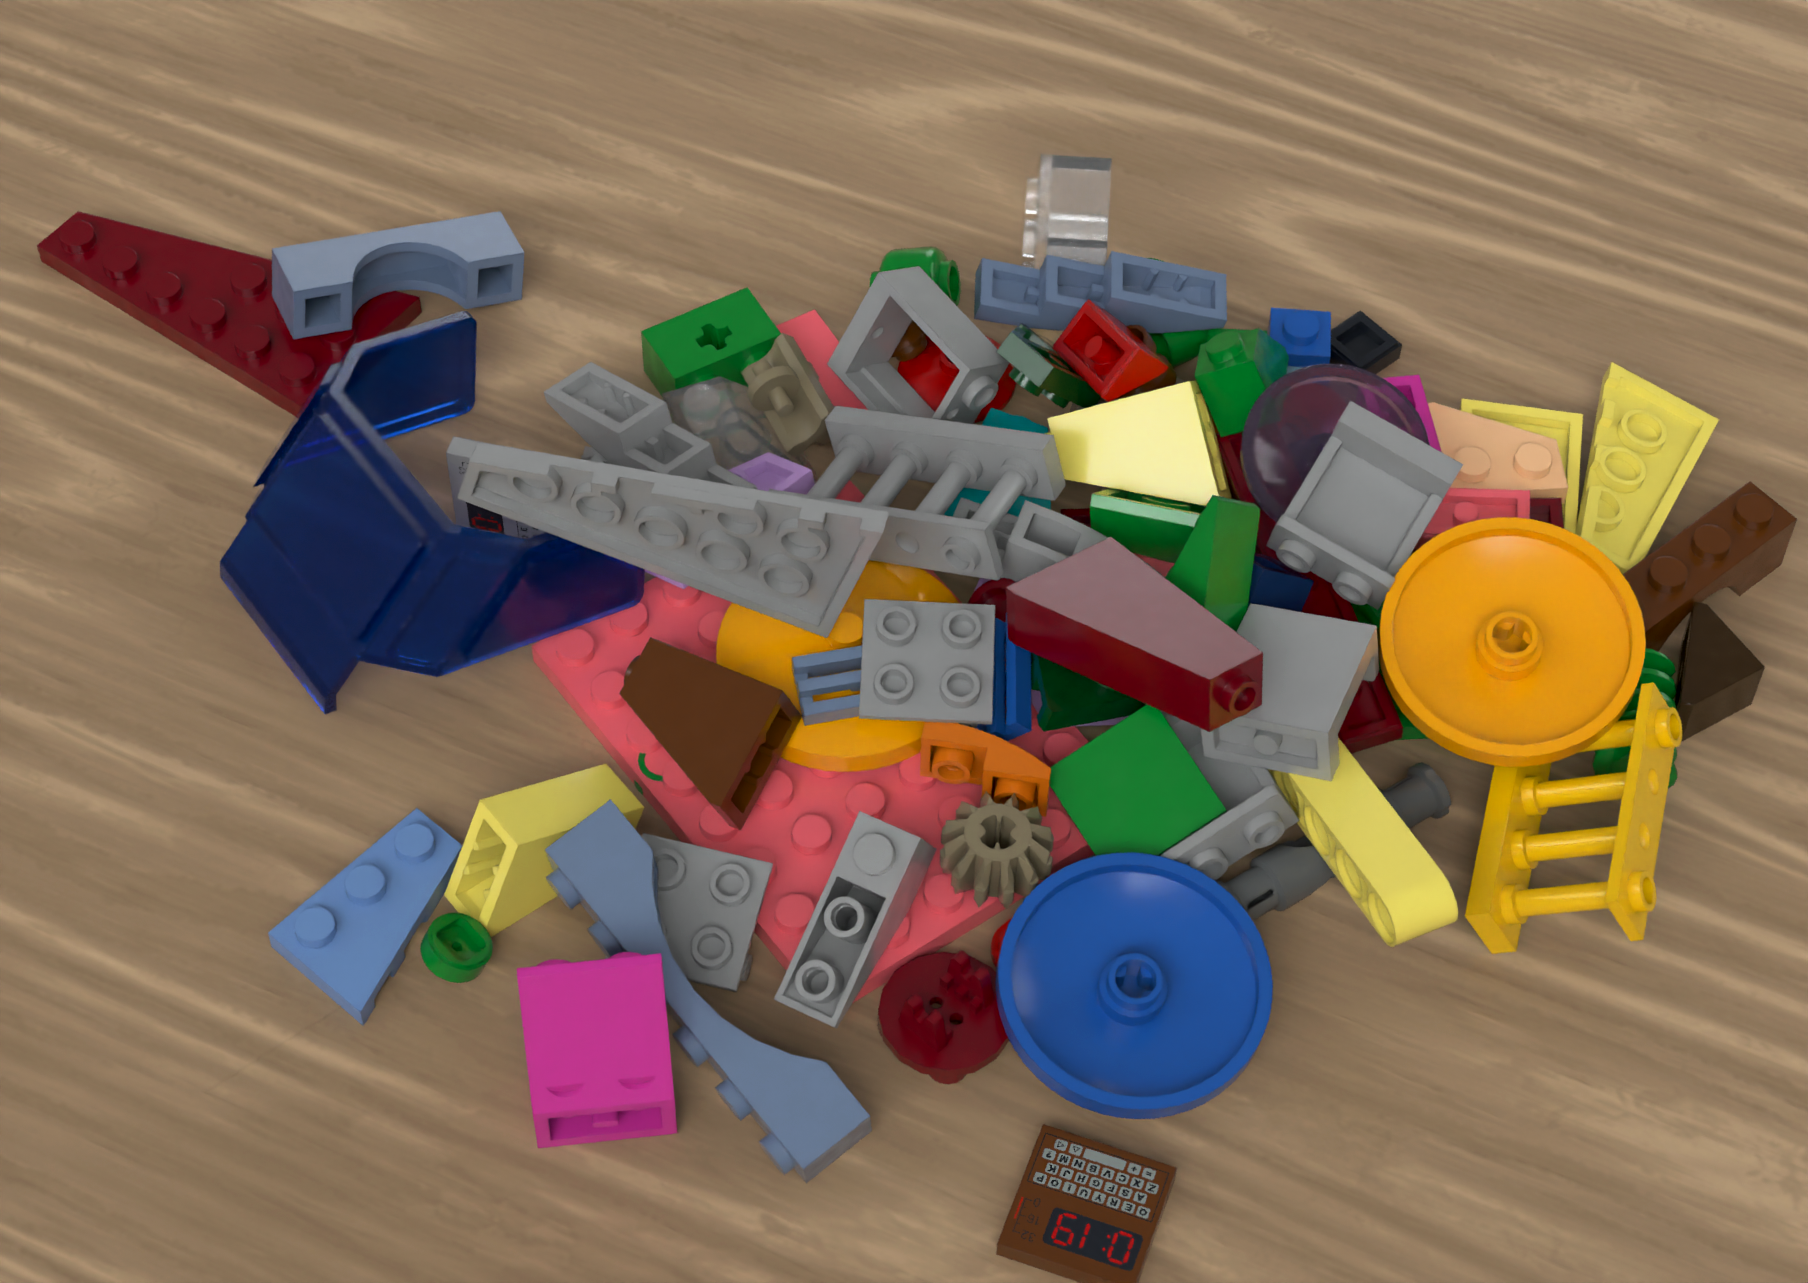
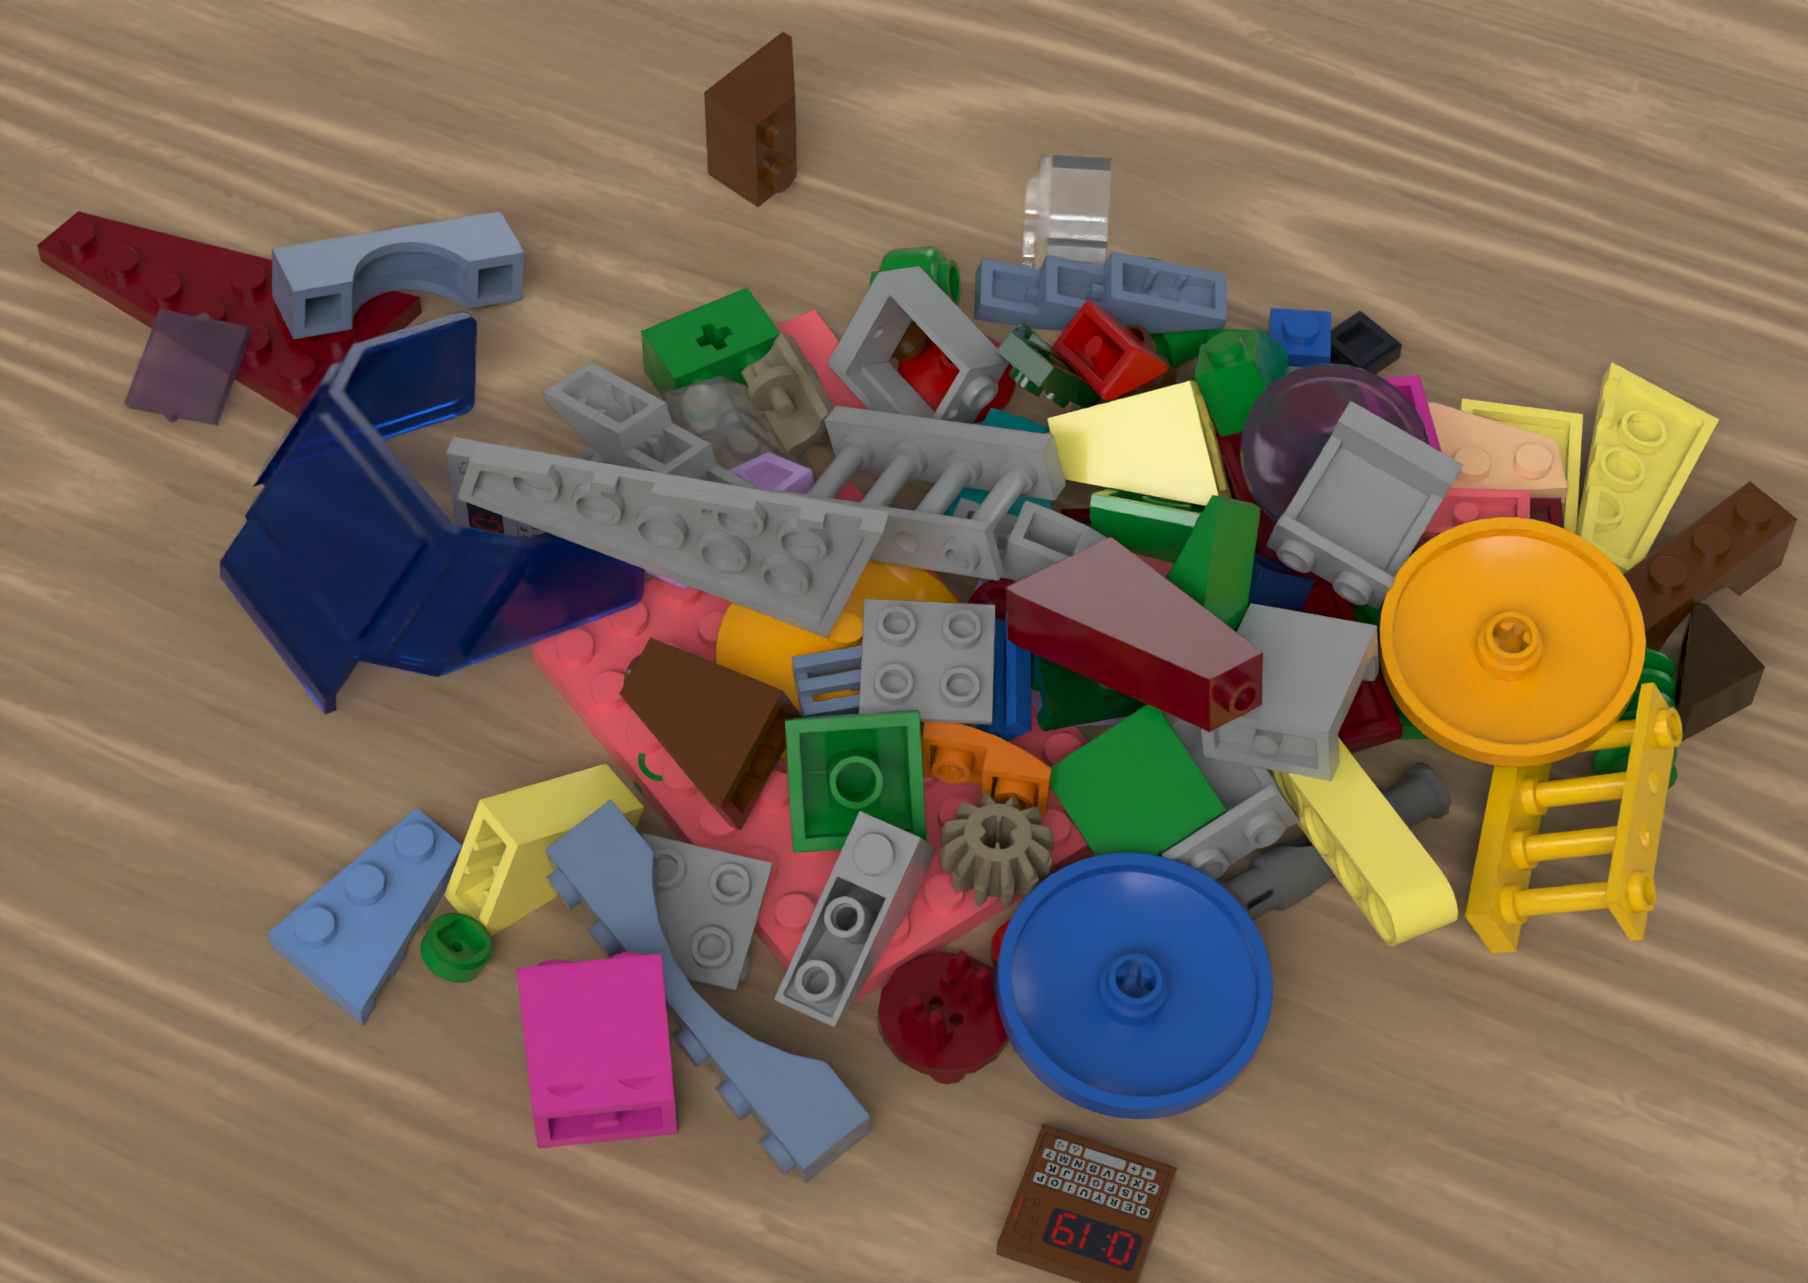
none -> clear purple piece [124,309,252,426]
none -> reddish brown slope [704,32,797,207]
none -> green slope [785,710,927,853]

